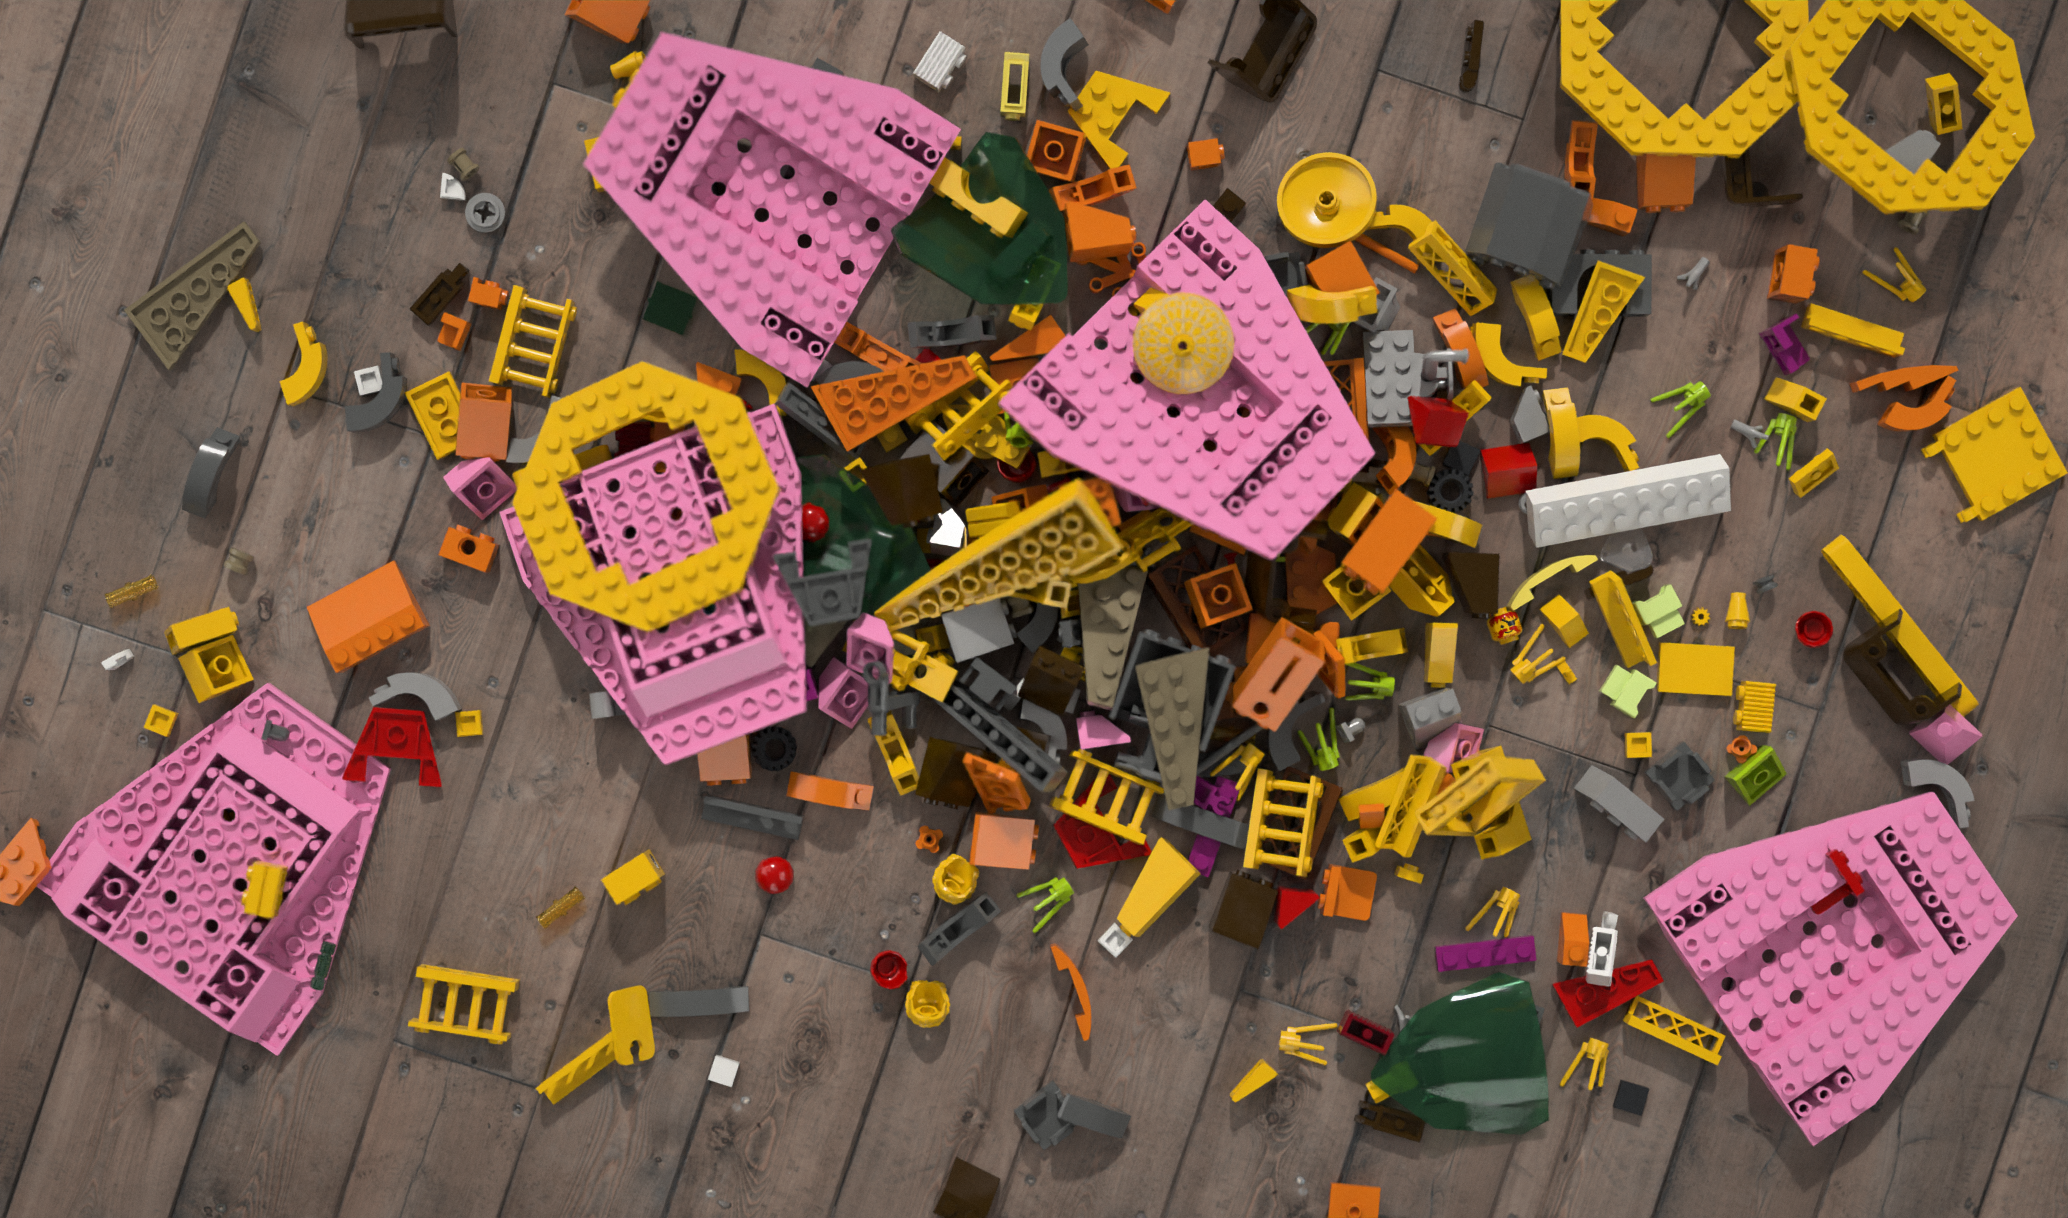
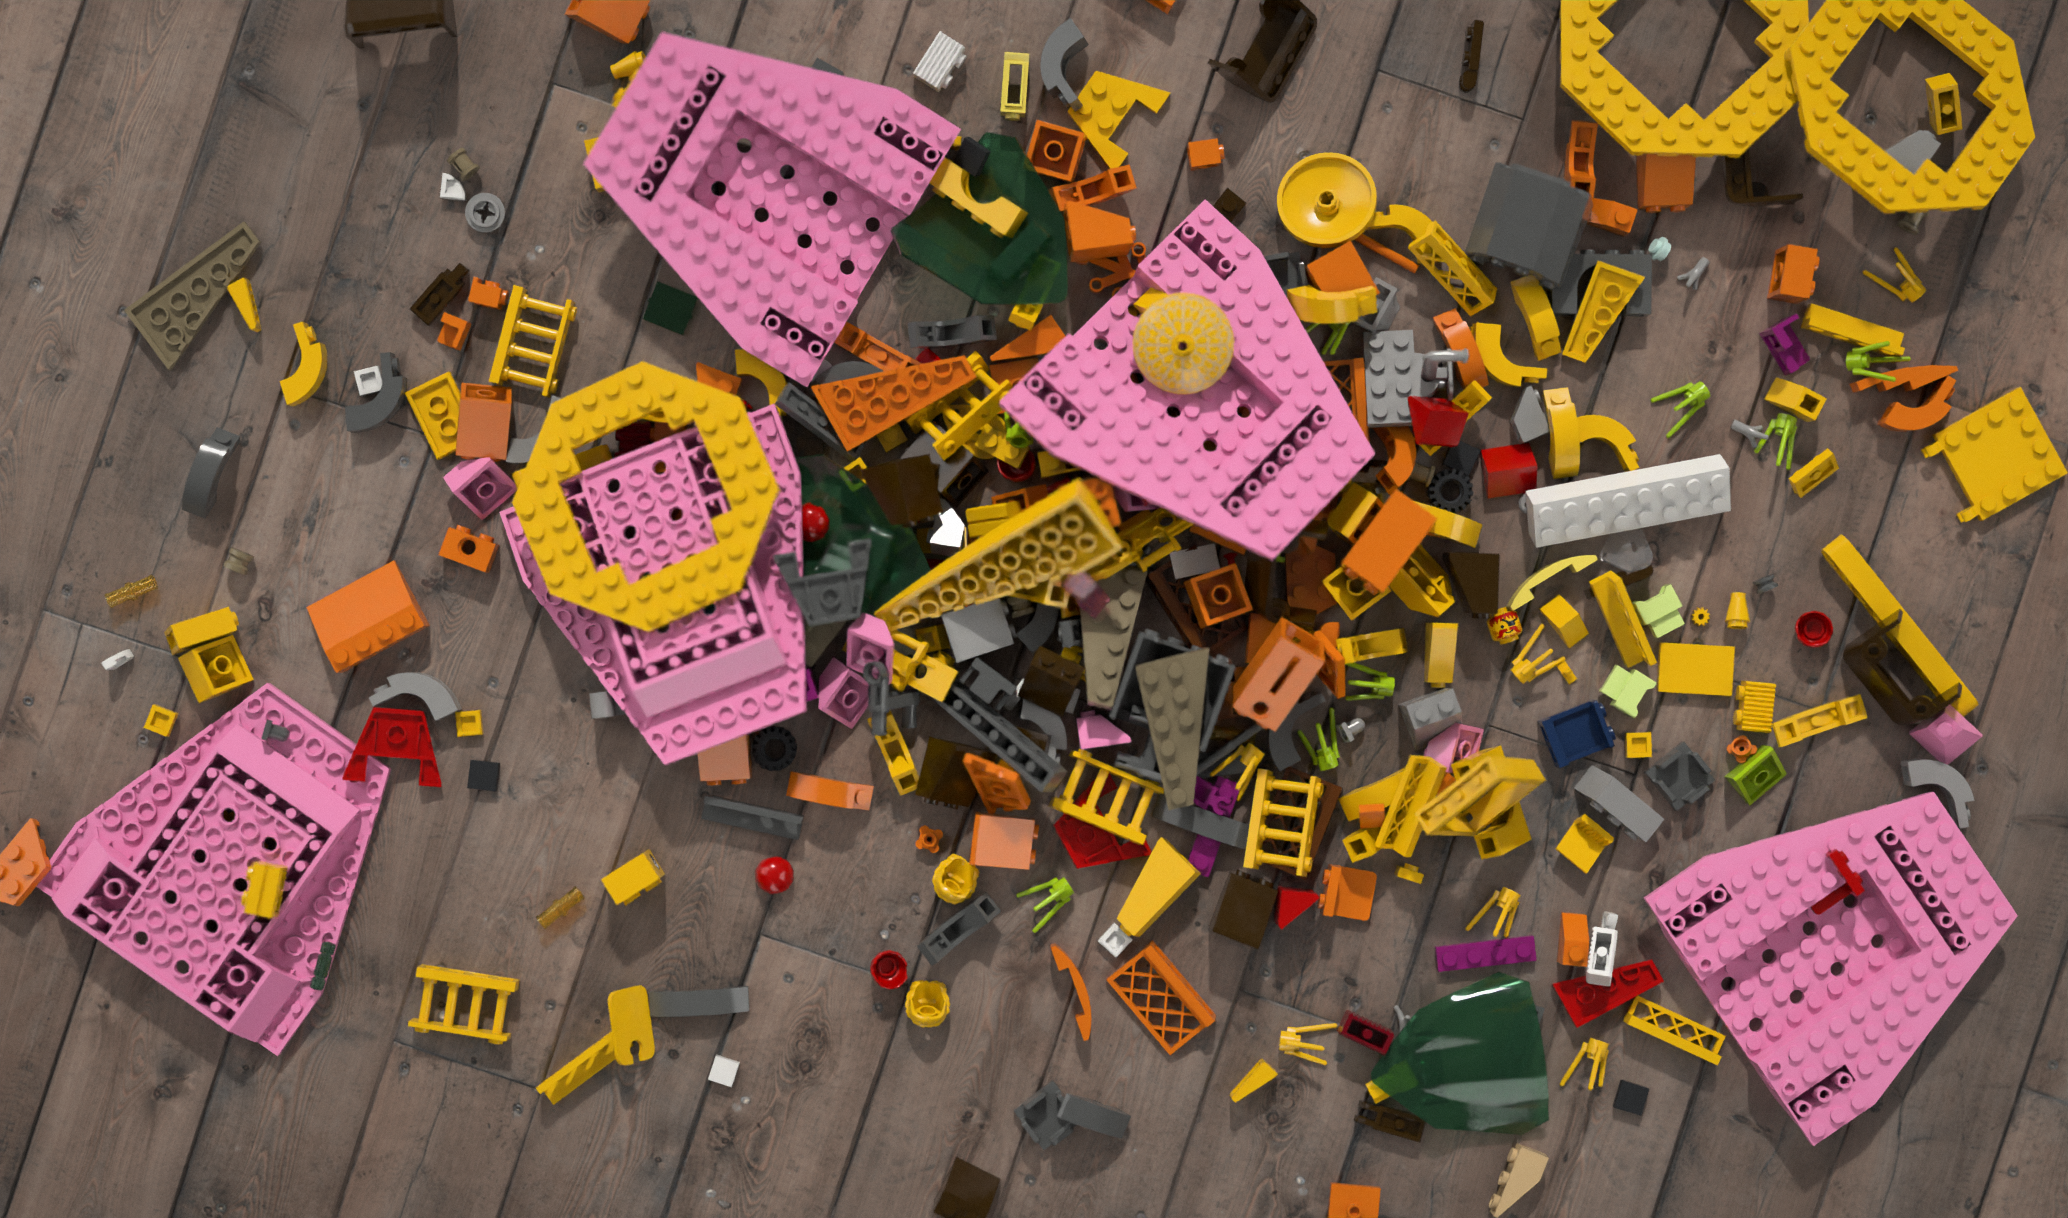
none -> black piece [467,760,500,791]
none -> black piece [954,137,991,177]
none -> slope [1061,571,1110,619]
none -> orange fence [1106,940,1216,1055]
none -> white sticker [1170,544,1220,579]
none -> tan slope [1489,1143,1549,1218]
none -> dark blue panel [1537,700,1616,768]
none -> yellow piece [1555,814,1614,874]
none -> light aqua plate [1648,237,1671,261]
none -> yellow slope [1772,694,1868,747]
none -> lime plant [1846,341,1911,382]

